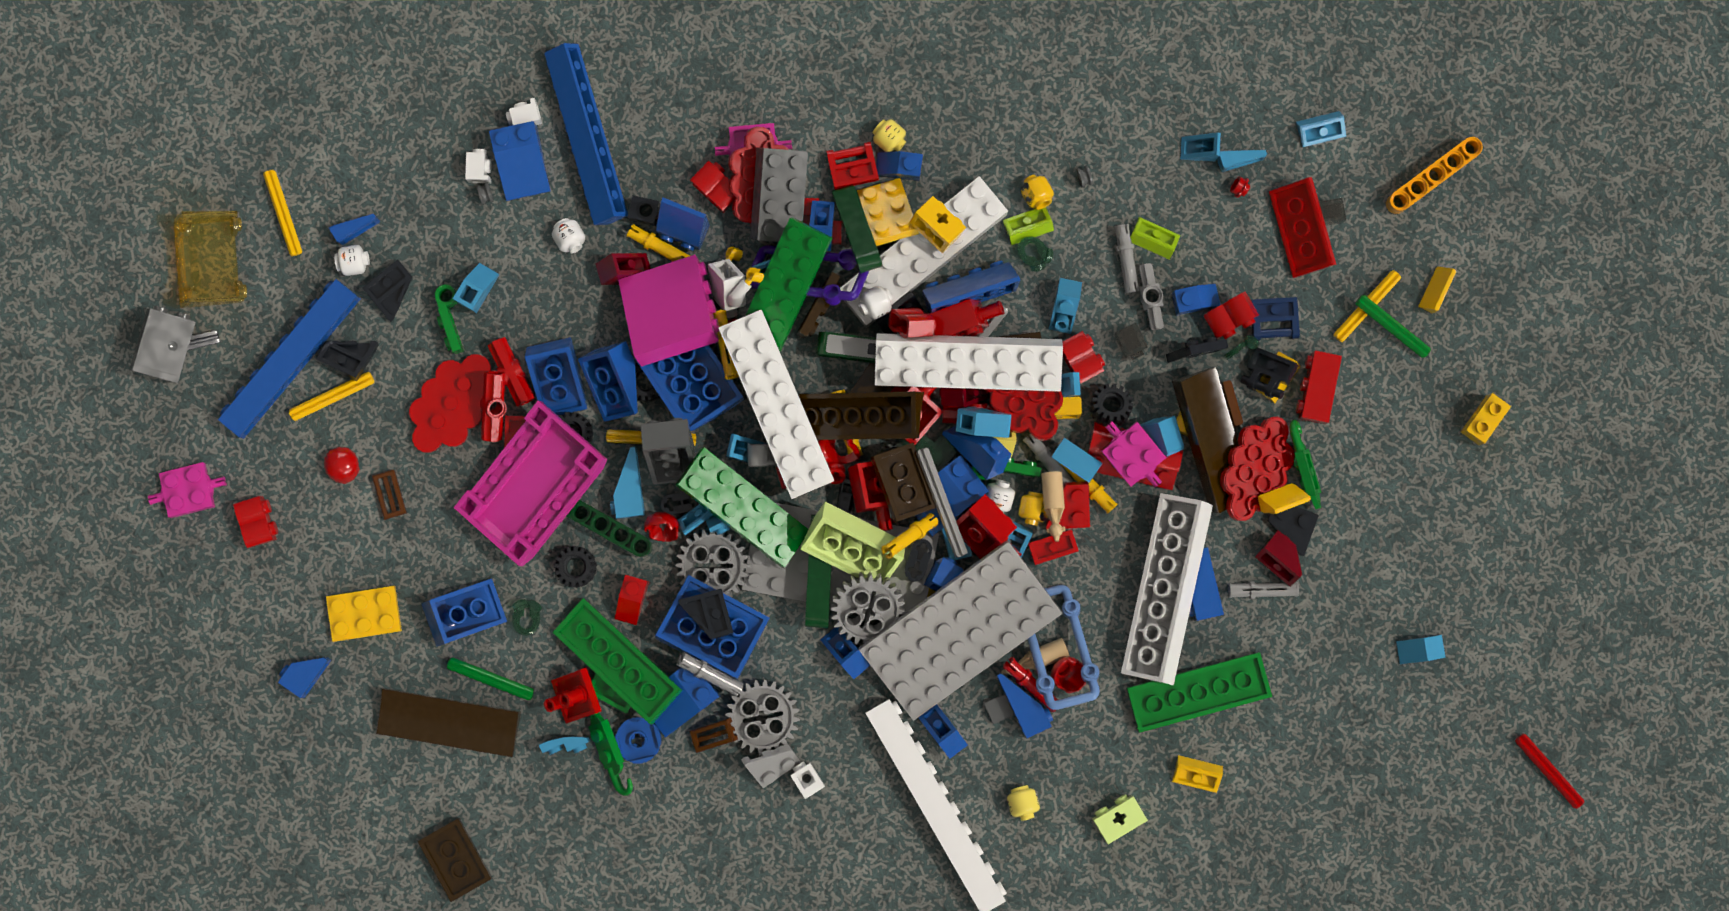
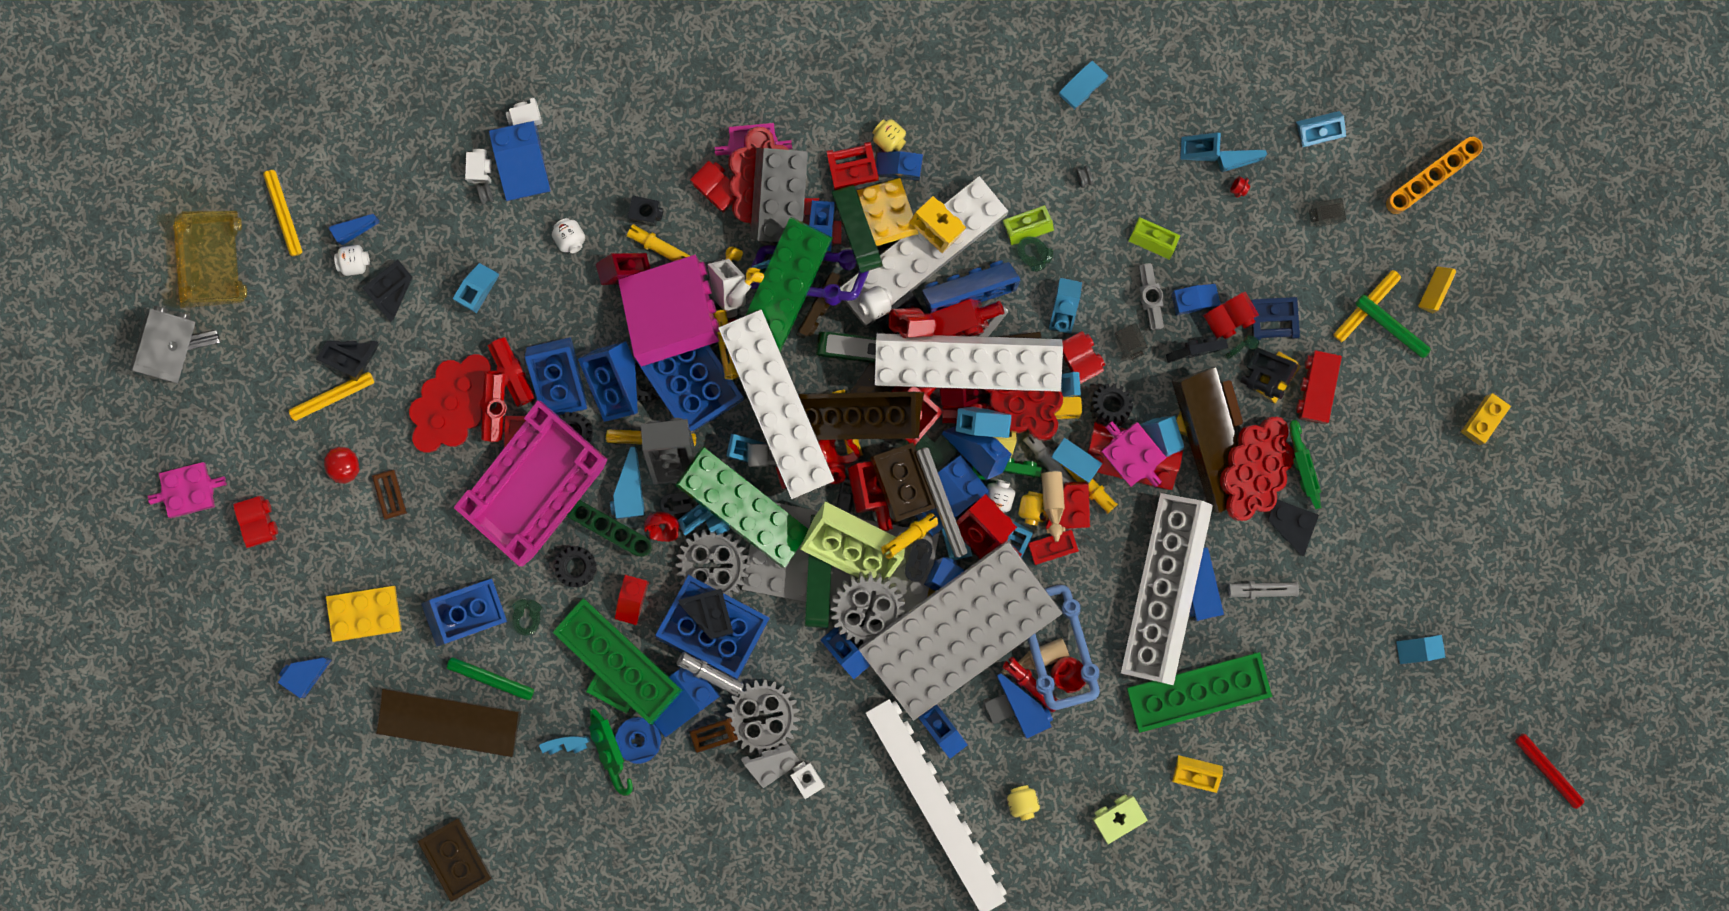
blue brick [218,279,361,439] -> none
green plate [435,285,464,354] -> none
blue brick [544,43,628,225] -> none
red plate [544,667,602,724] -> none
blue slope [656,198,710,252] -> none
yellow head [1020,175,1054,210] -> none
light grey pin [1114,224,1139,294] -> none
dark red slope [1255,530,1302,587] -> none
yellow slope [1258,483,1311,514] -> none
red tile [1269,177,1337,278] -> none
none -> dark azure slope [1058,61,1108,110]

